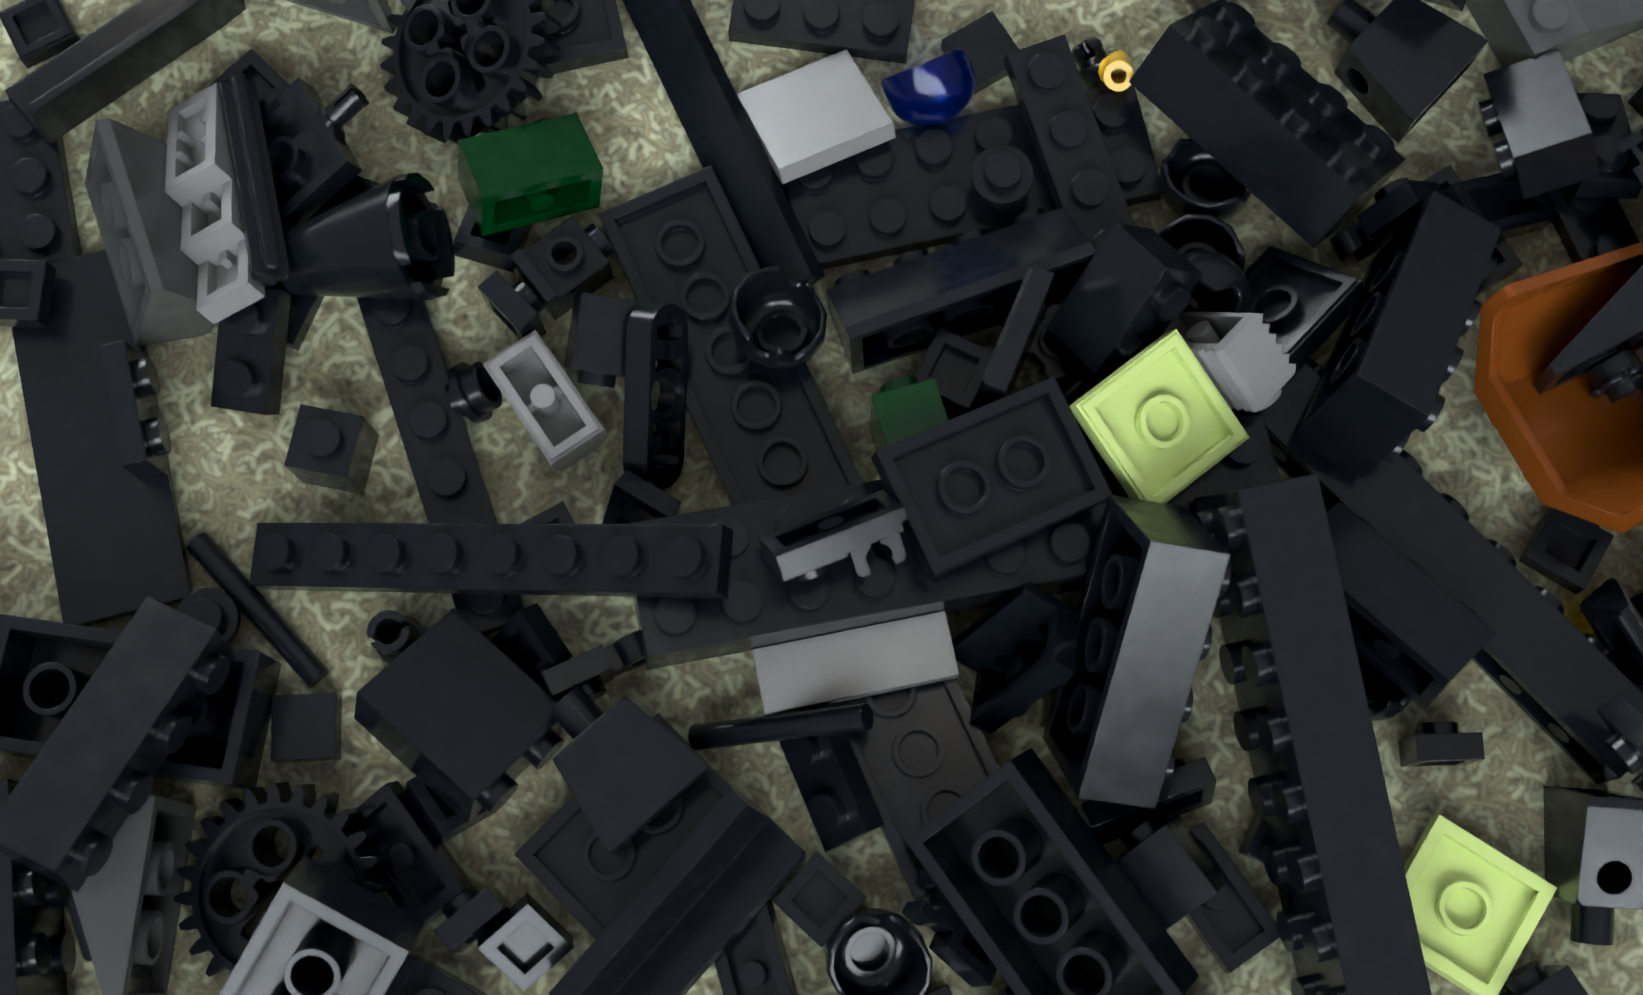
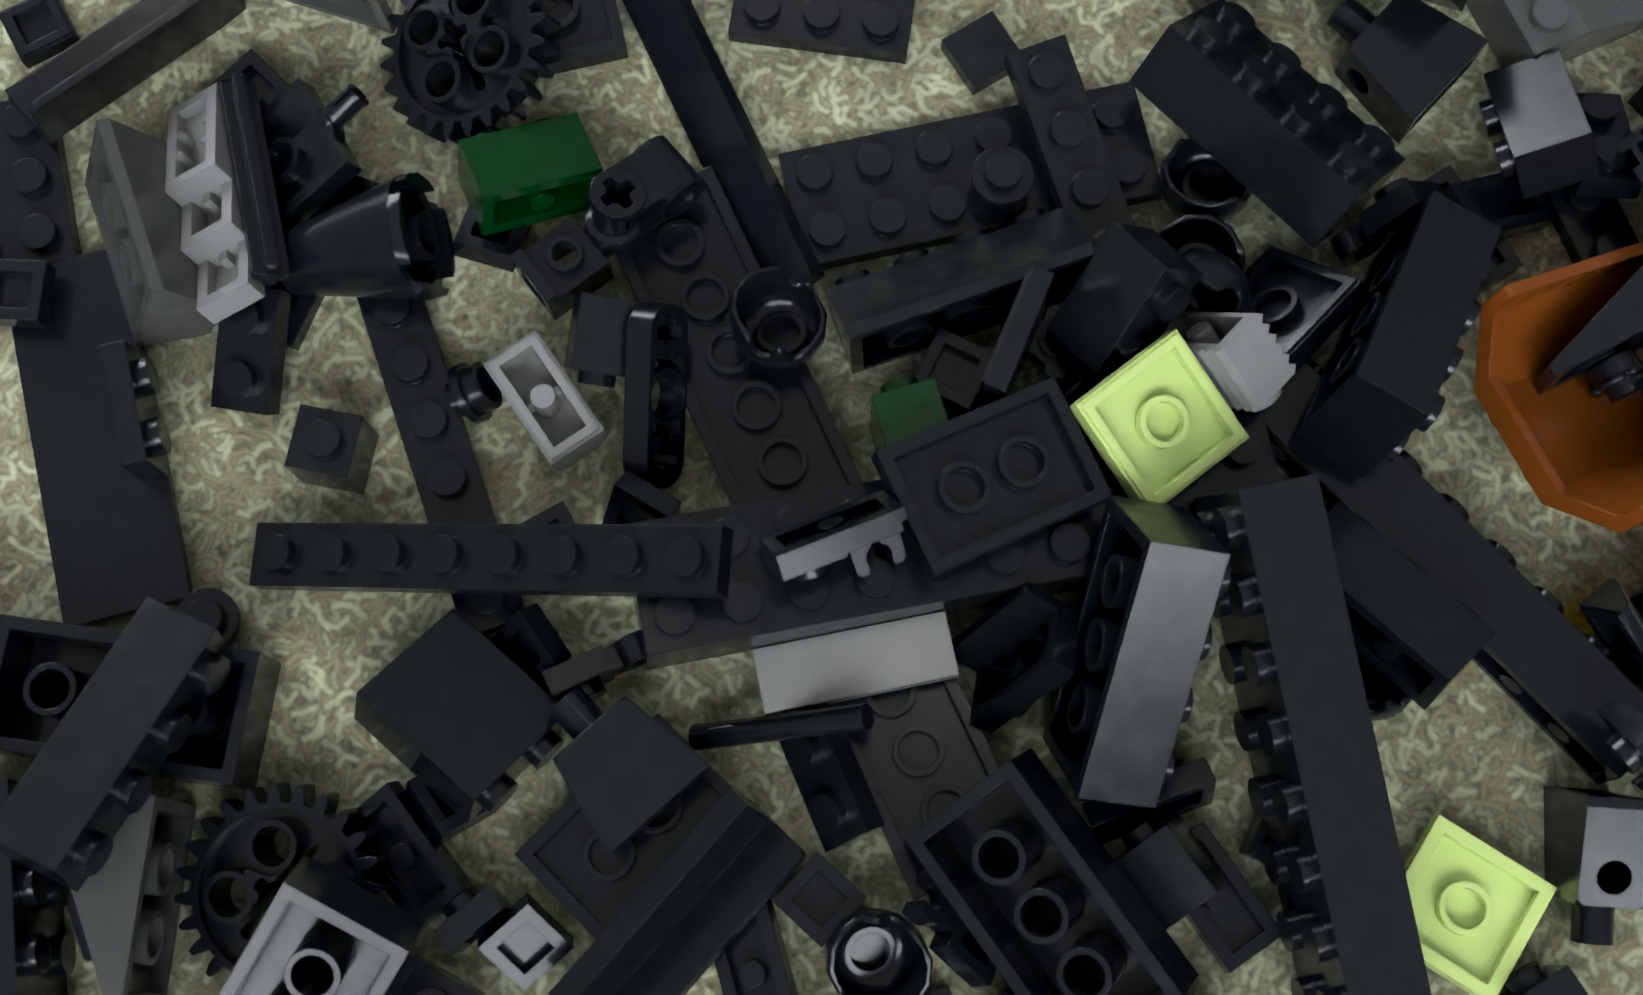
black bar [187,532,329,688] -> none
black tile [271,693,342,763] -> none
black pin [367,610,426,664] -> none
black plate [478,270,546,340] -> none
light grey tile [737,49,896,184] -> none
clear blue hair [881,49,977,126] -> none
arm [1071,37,1134,92] -> none
black plate [1398,721,1485,767] -> none
black plate [1519,507,1614,594] -> none
none -> black piece [585,135,705,249]

